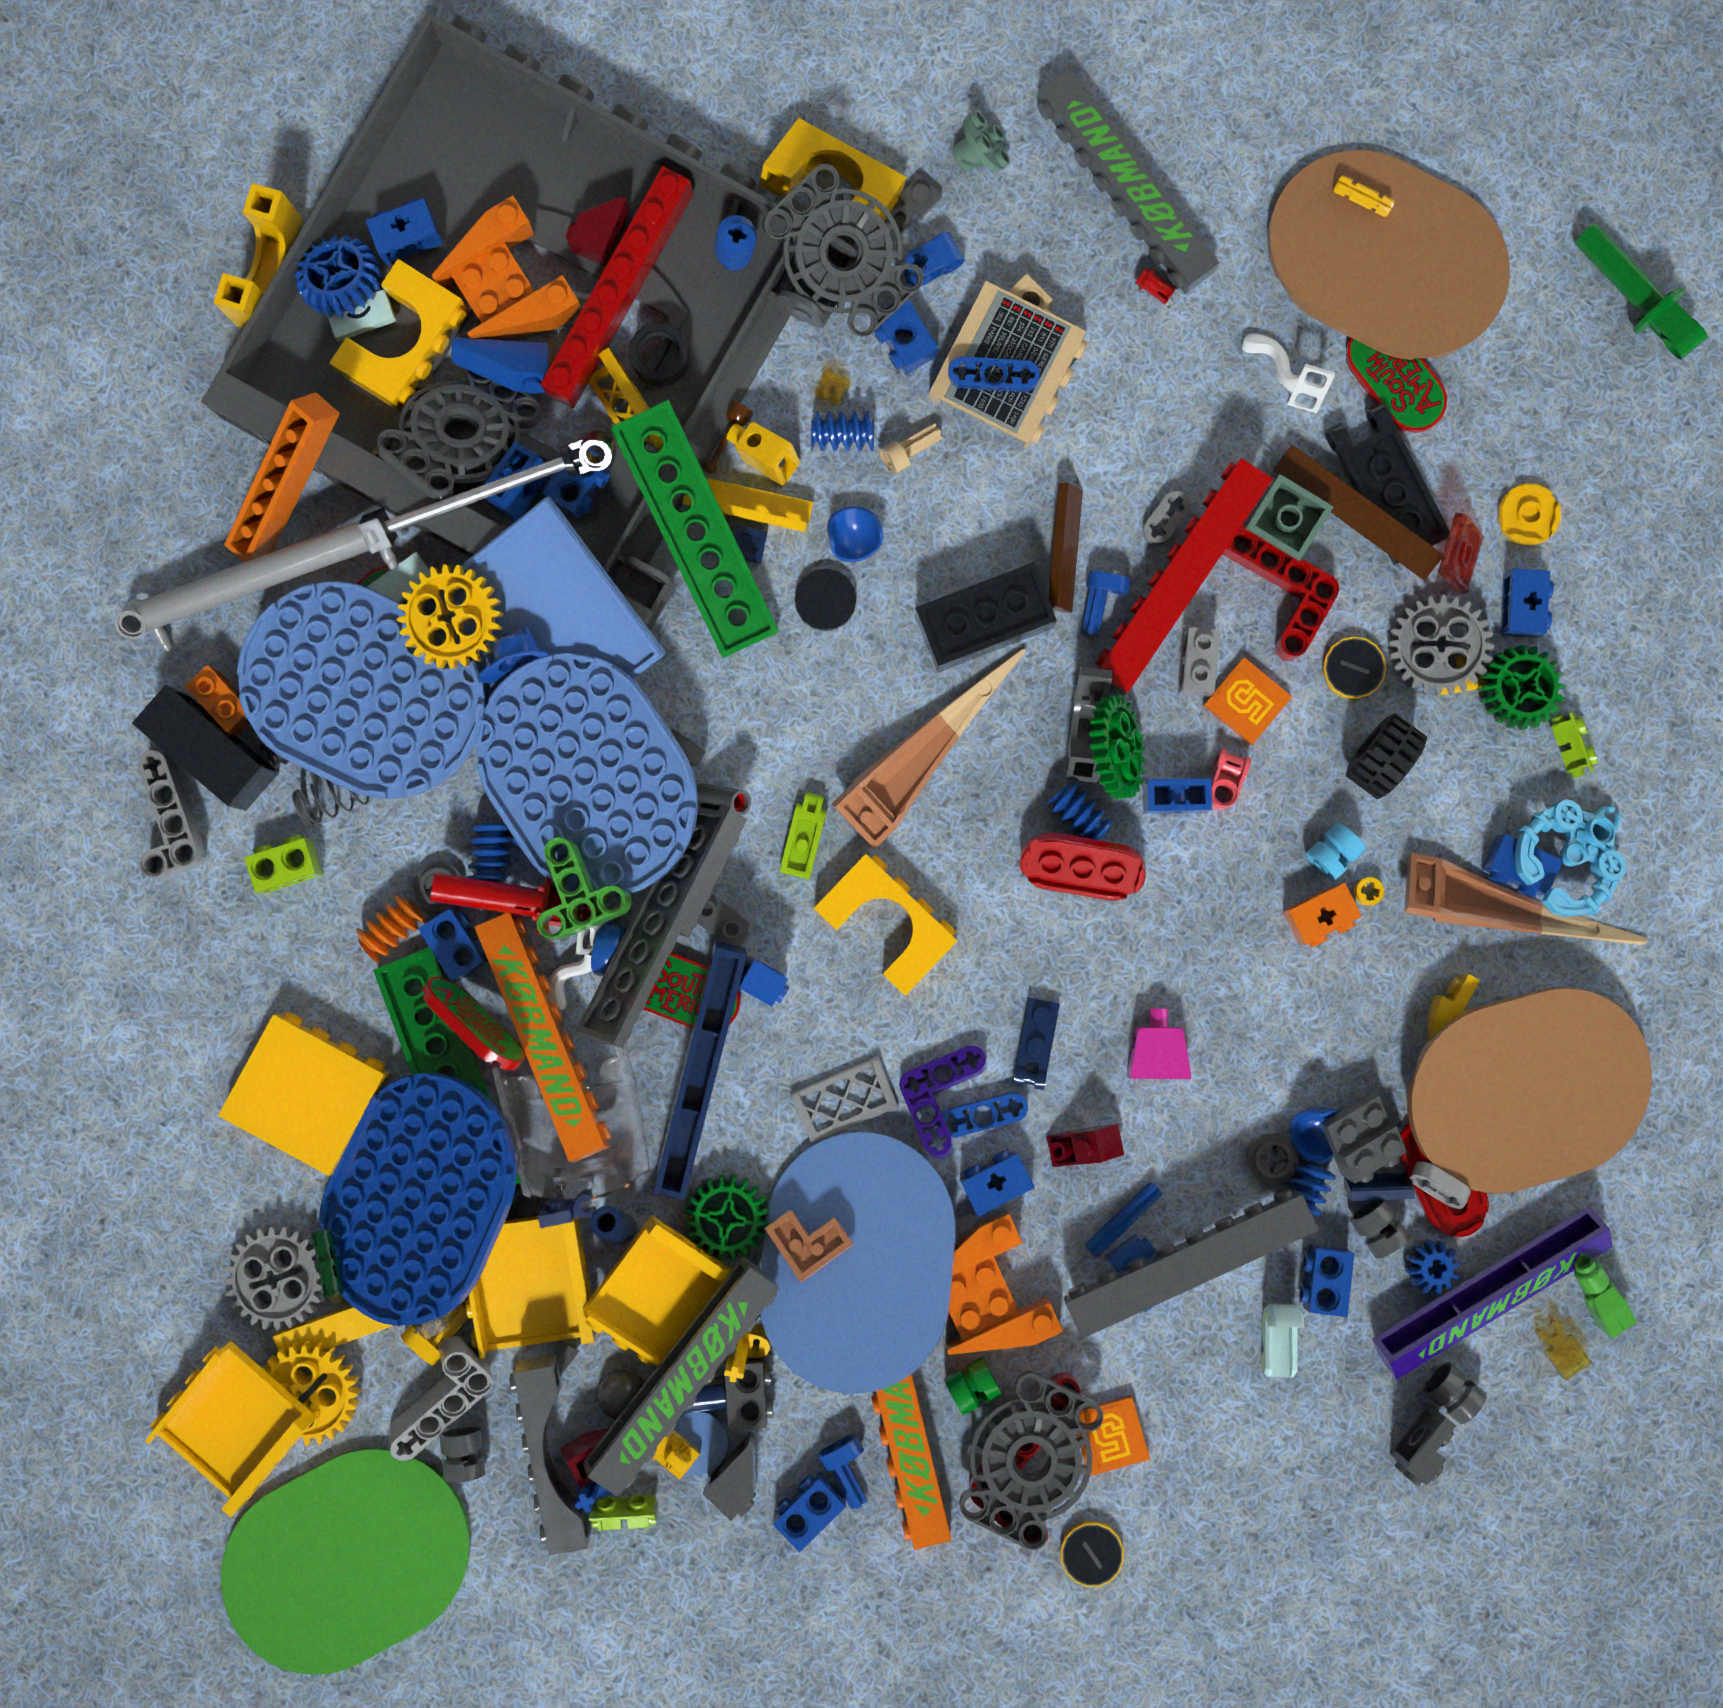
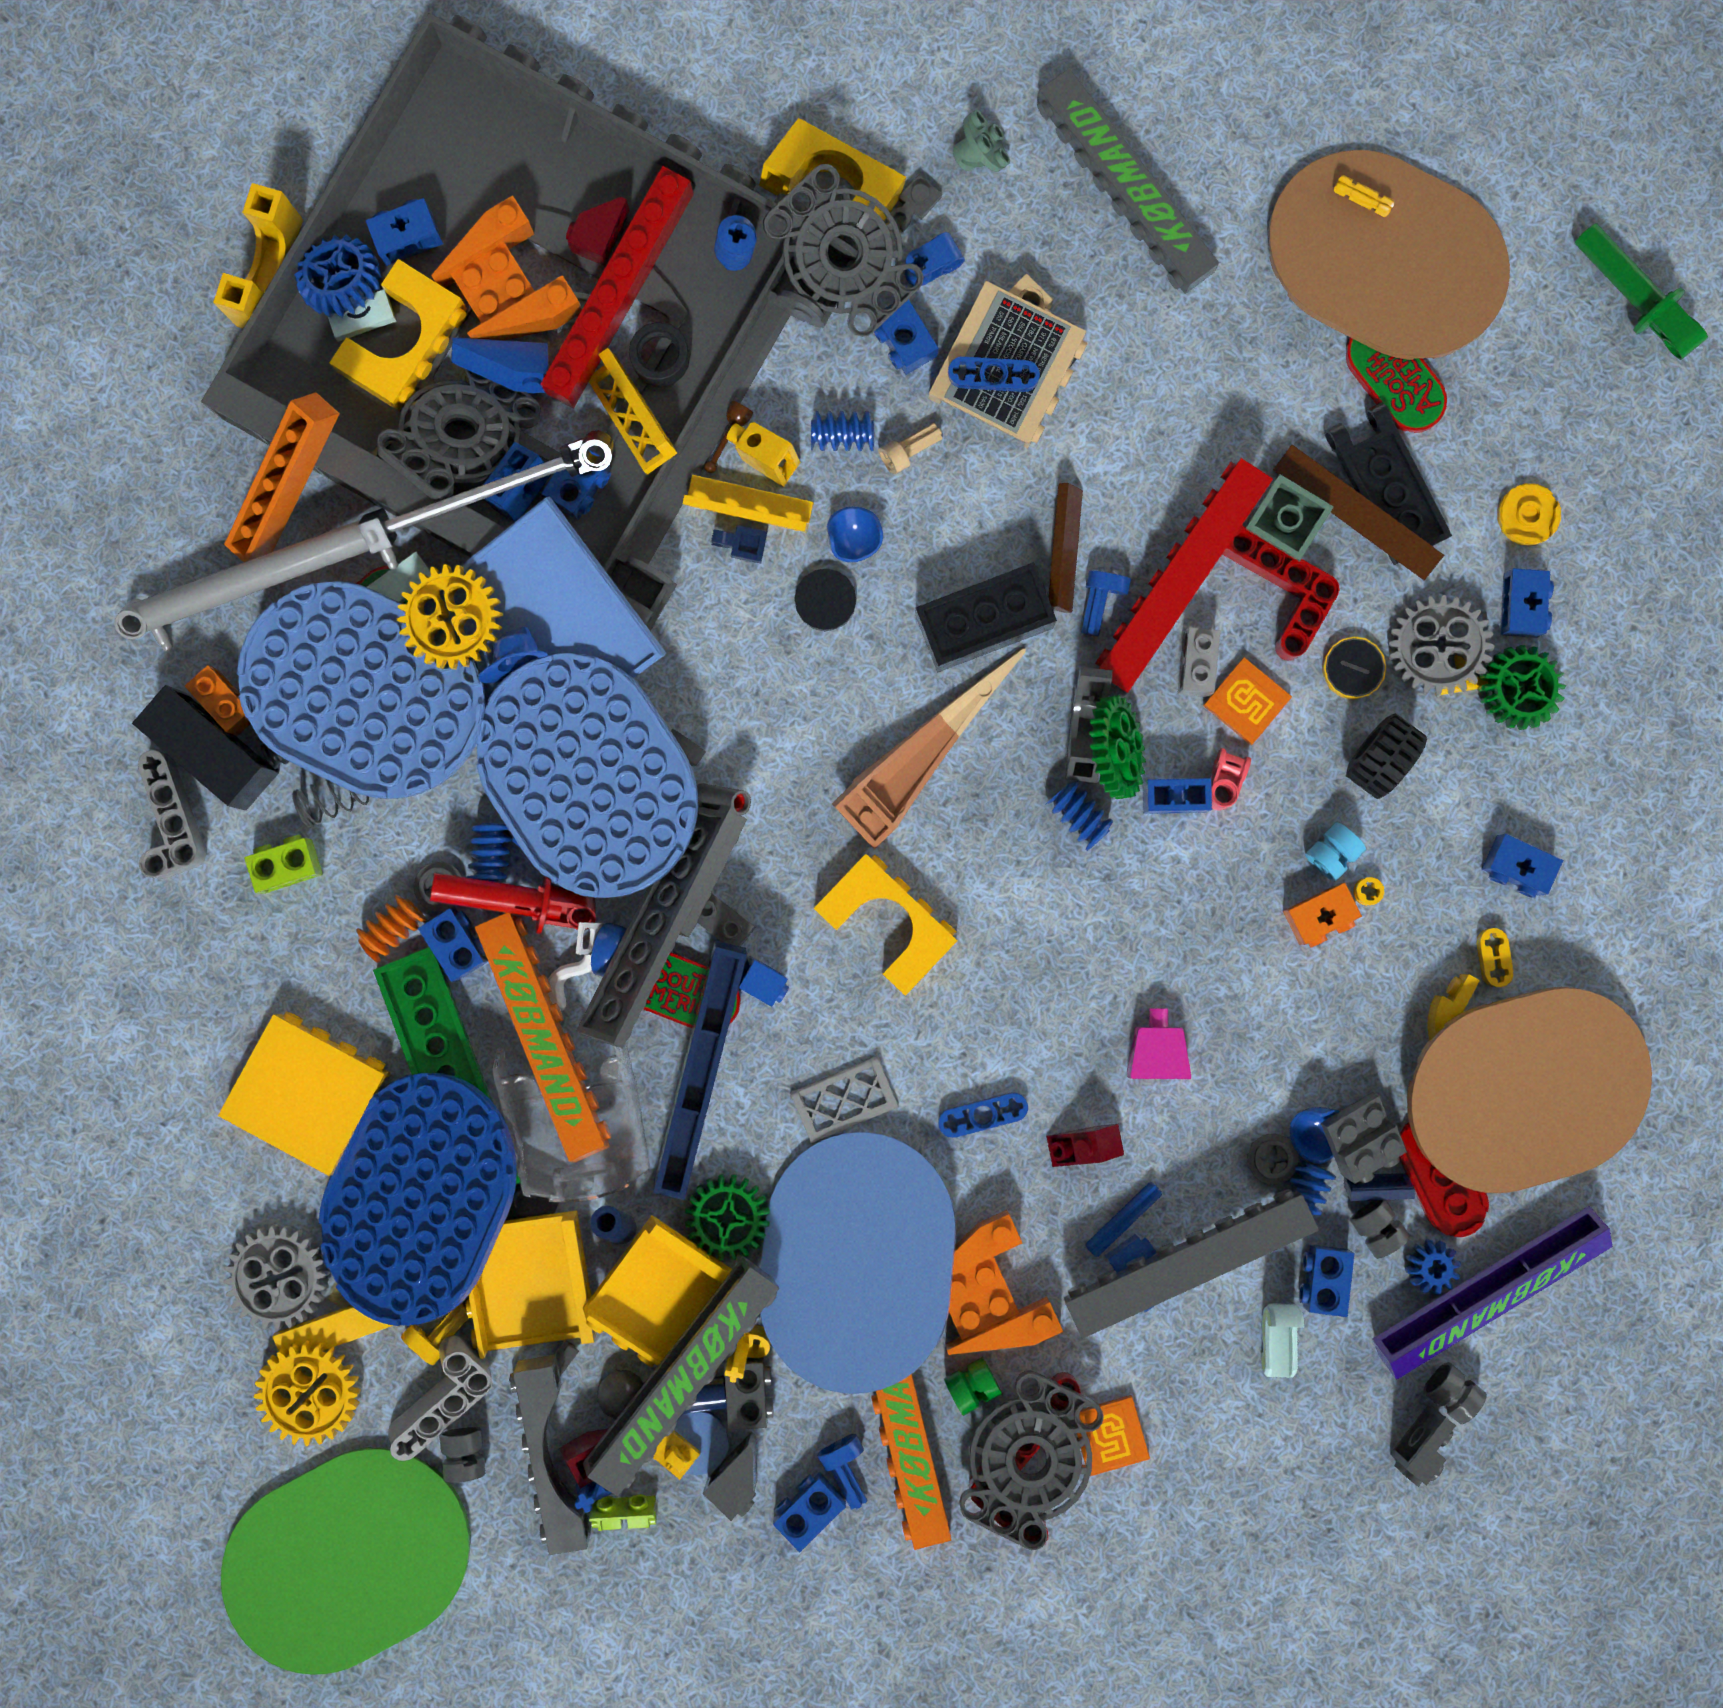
yellow panel [145,1341,317,1518] -> none
dark green pin [311,1229,344,1297] -> none
clear plate [414,1313,450,1340] -> none
tile [422,977,525,1071] -> none
bright green beam [537,837,632,940] -> none
dark blue plate [538,1190,596,1228] -> none
green plate [610,399,779,658] -> none
nougat plate [765,1210,855,1282] -> none
lime hinge [779,792,827,880] -> none
clear yellow plate [815,370,850,406] -> none
dark purple beam [899,1045,987,1159] -> none
blue brick [960,1149,1035,1217] -> none
dark blue plate [1012,998,1060,1090] -> none
red tile [1020,833,1146,901] -> none
black tile [1060,1520,1124,1587] -> none
red pin [1135,268,1176,305] -> none
light grey beam [1143,491,1190,546] -> none
white piece [1241,334,1335,413] -> none
nougat plate [1405,852,1649,945] -> none
light grey beam [1410,1162,1471,1209] -> none
clear red plate [1438,513,1484,594] -> none
medium azure piece [1515,799,1627,917] -> none
clear yellow plate [1535,1318,1592,1381] -> none
lime hinge [1550,712,1599,778] -> none
bright green piece [1574,1256,1637,1339] -> none
none -> yellow beam [1476,928,1514,987]

